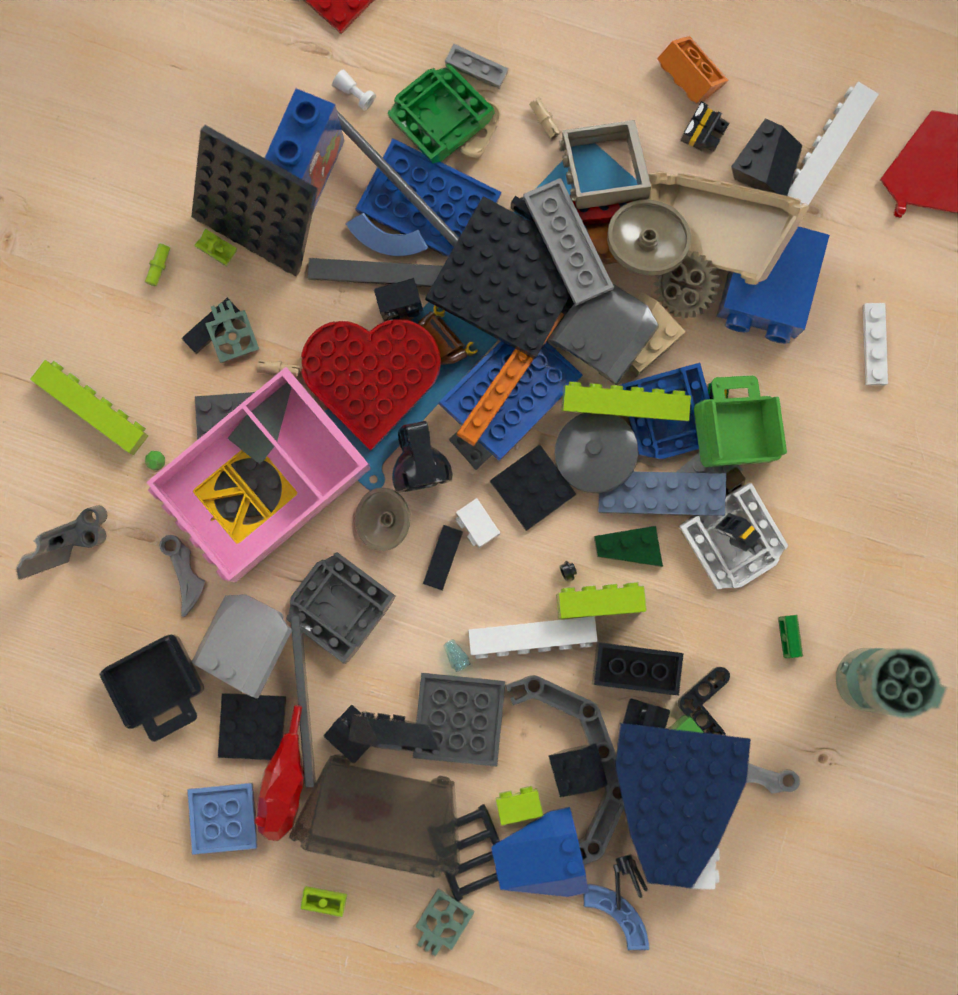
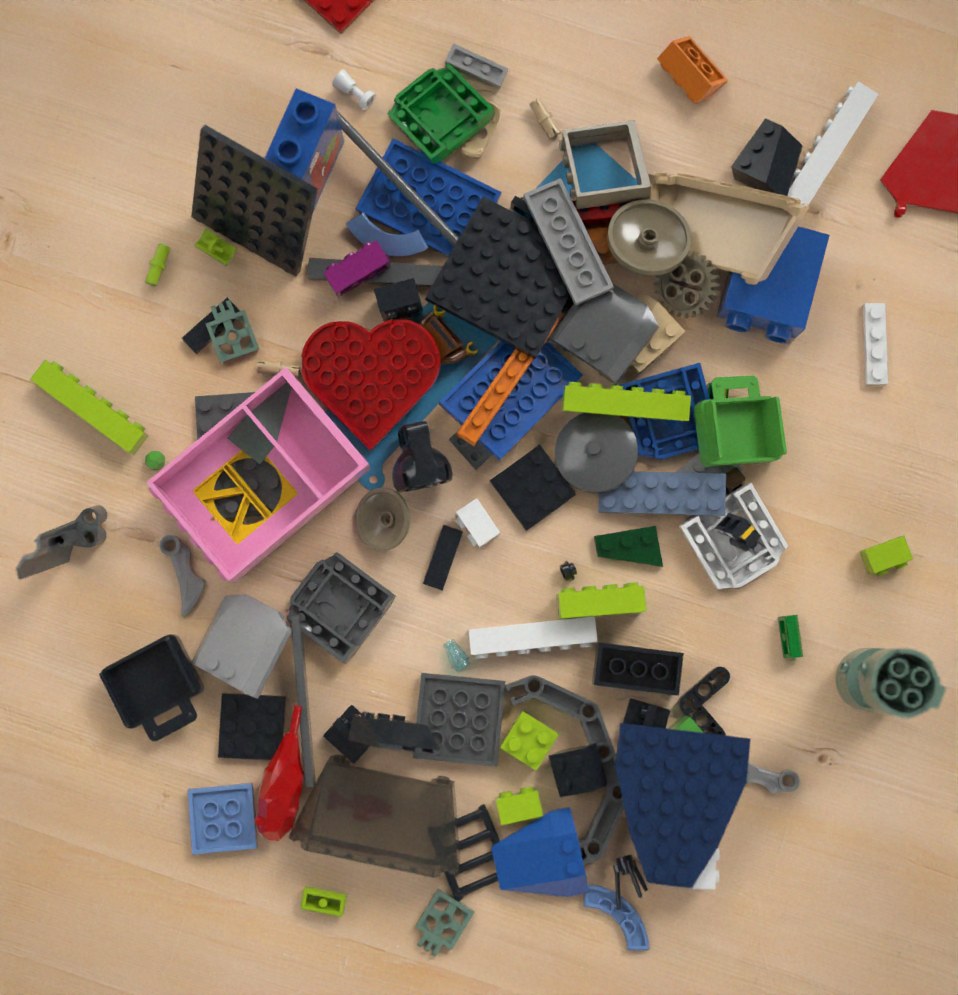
black hips [680,101,730,151] -> none
none -> magenta brick [323,240,391,298]
none -> lime brick [500,710,559,771]
none -> lime brick [859,536,913,576]

